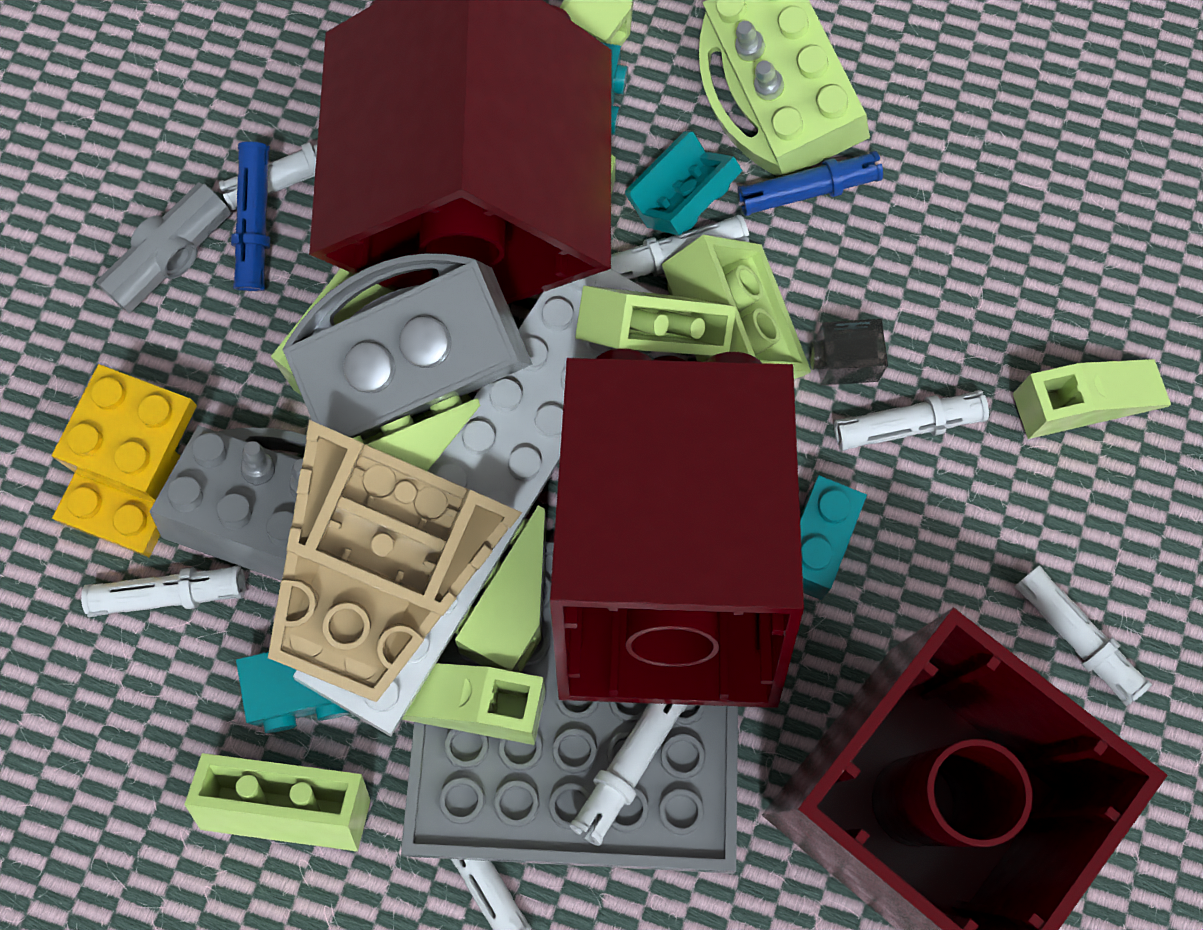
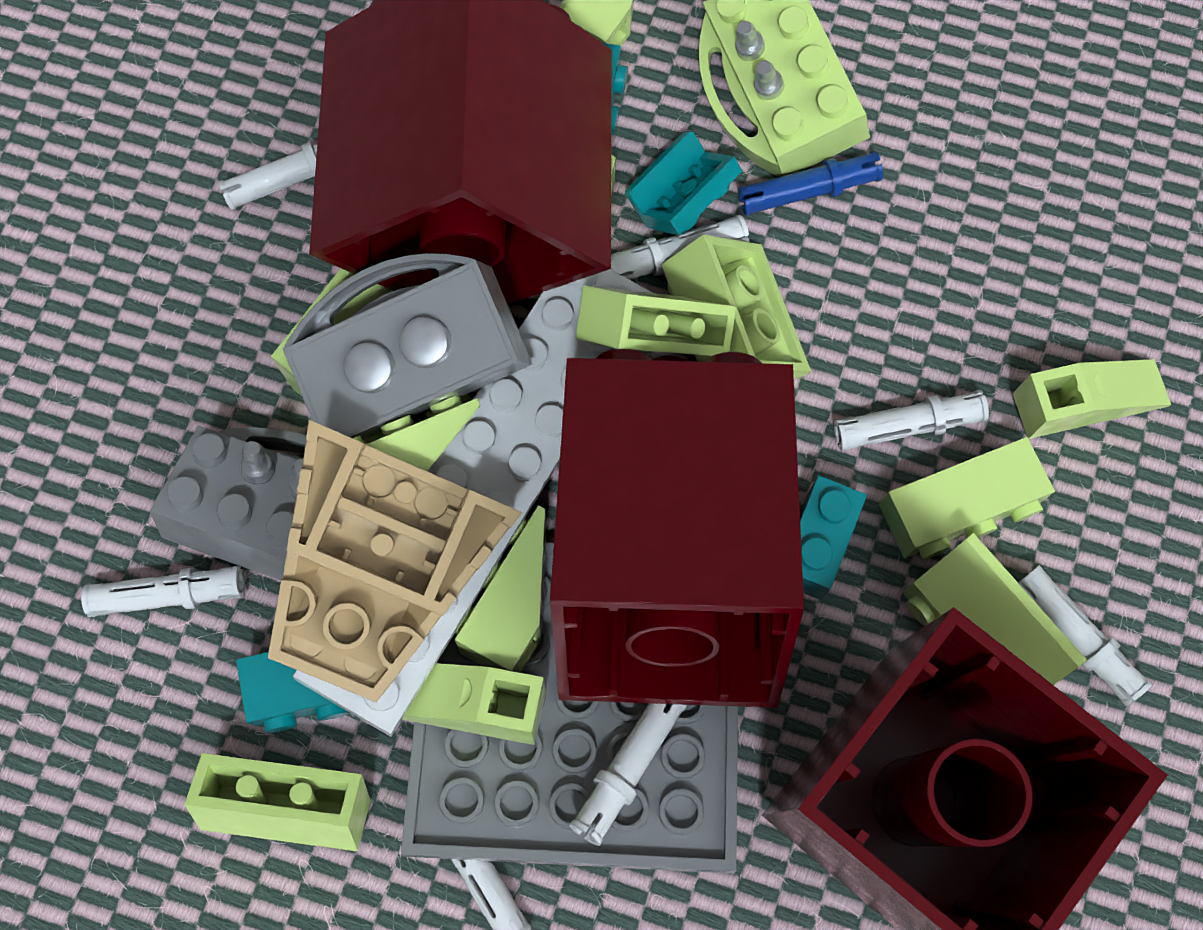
yellow bracket [51,364,197,558] -> none
light grey piece [95,182,232,314] -> none
blue pin [231,142,271,292] -> none
clear smoke brick [809,319,888,386] -> none
none -> yellowish green brick [879,437,1055,560]
none -> yellowish green slope [902,533,1087,685]

